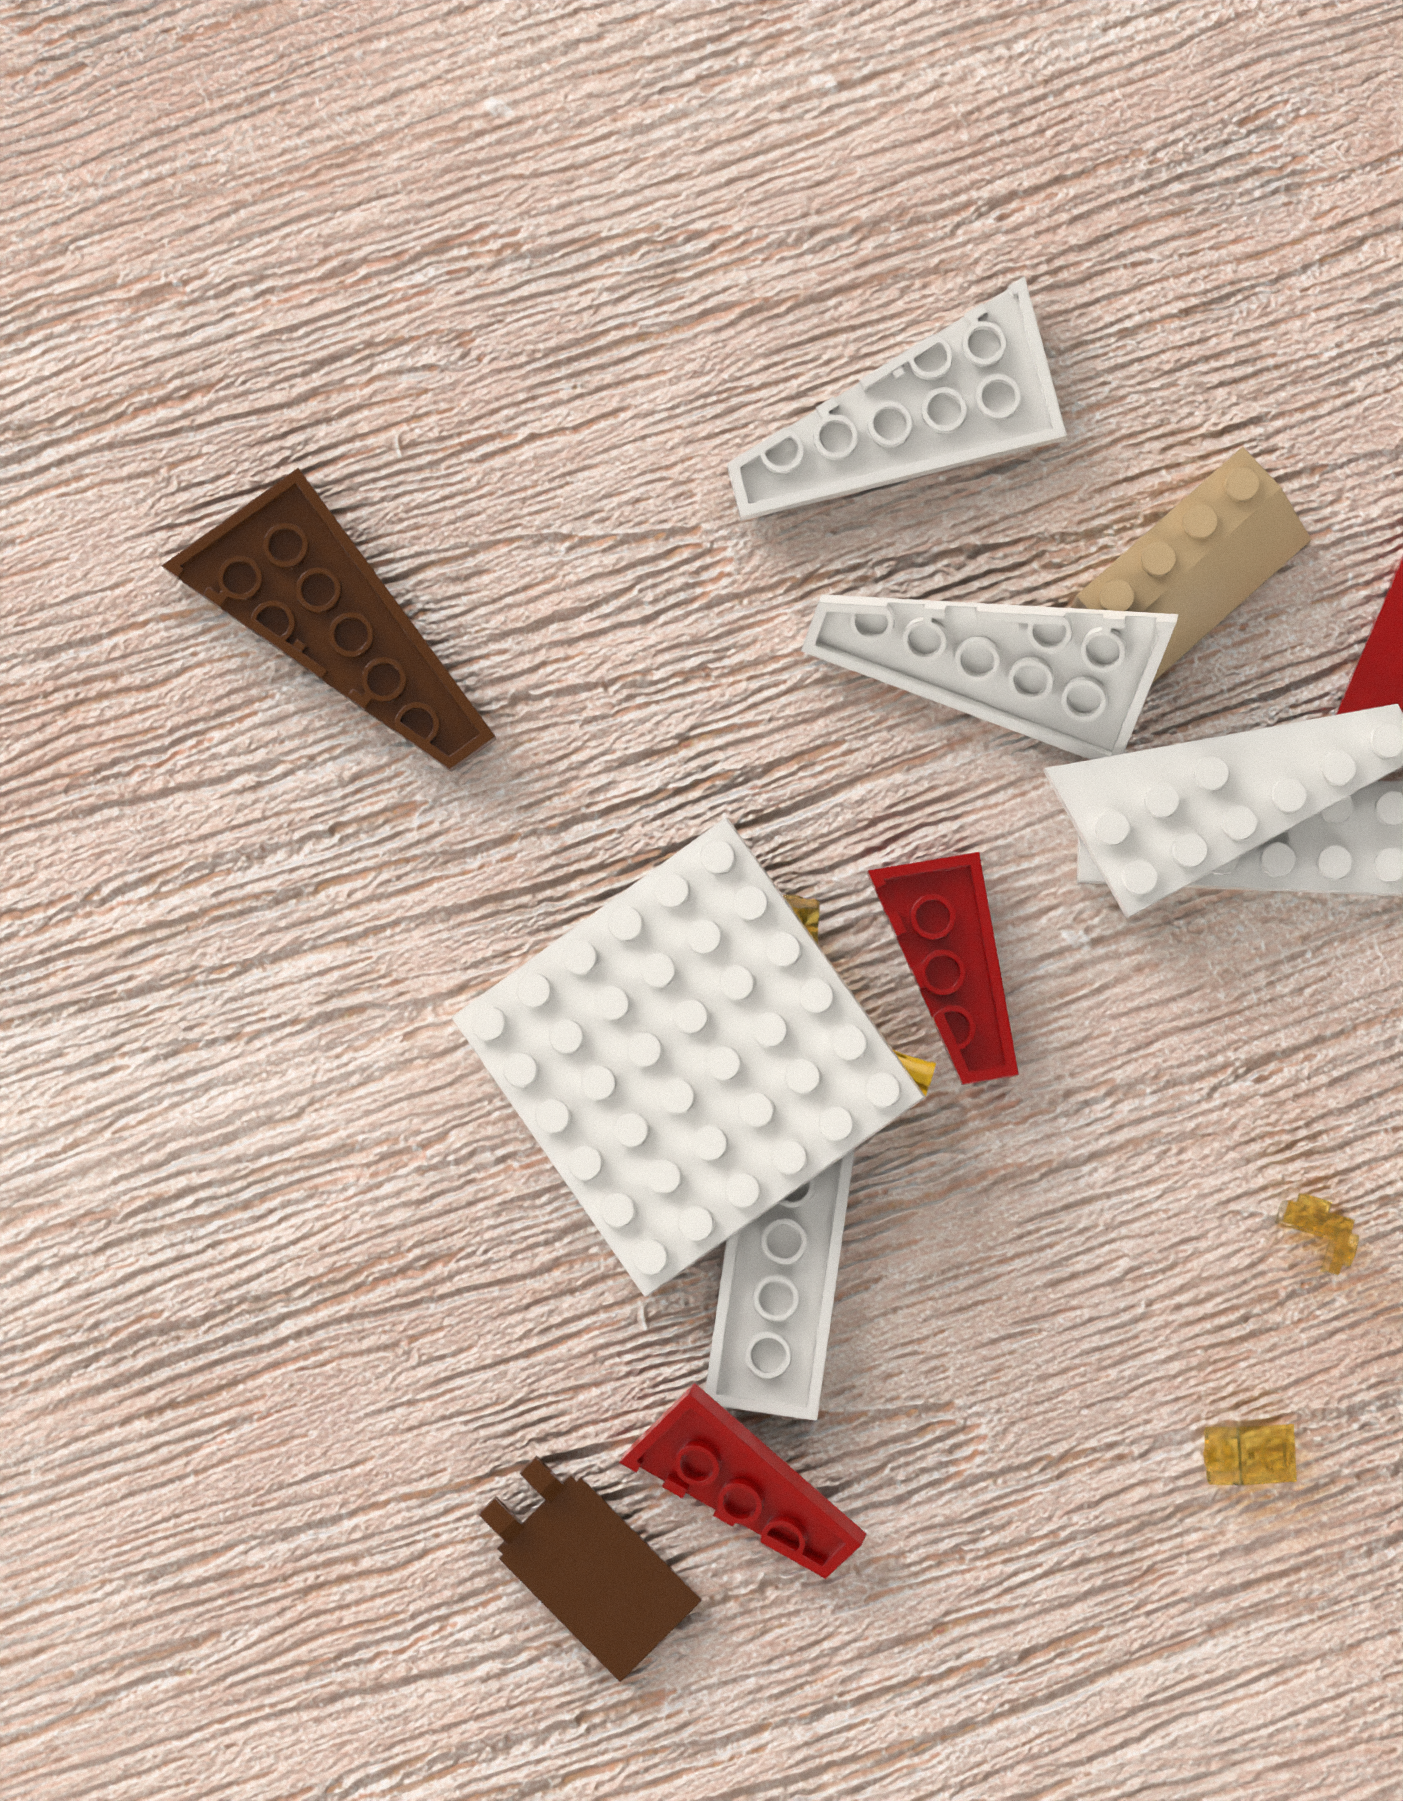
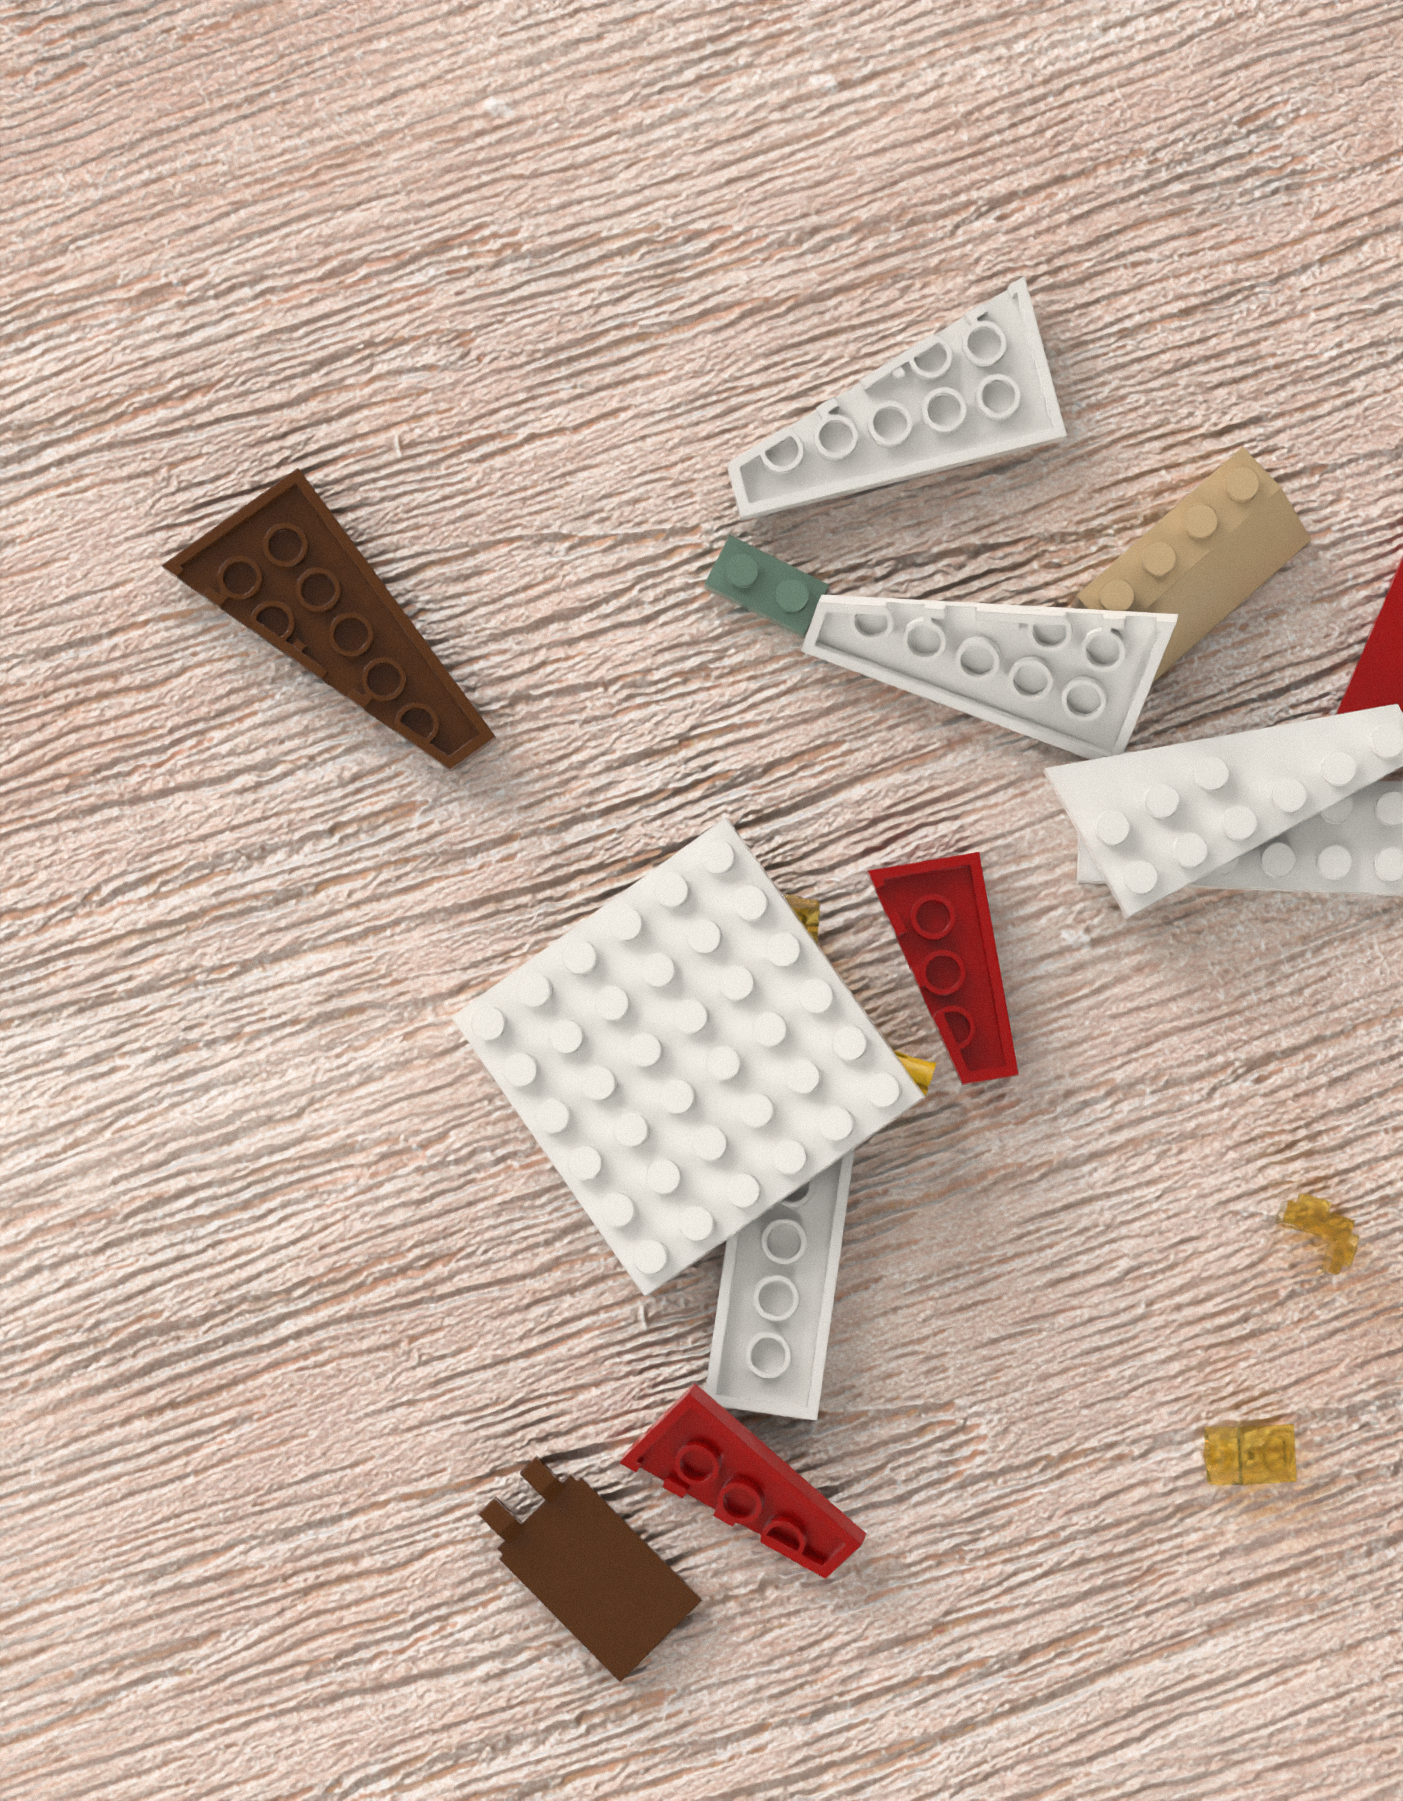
none -> sand green plate [704,535,829,638]

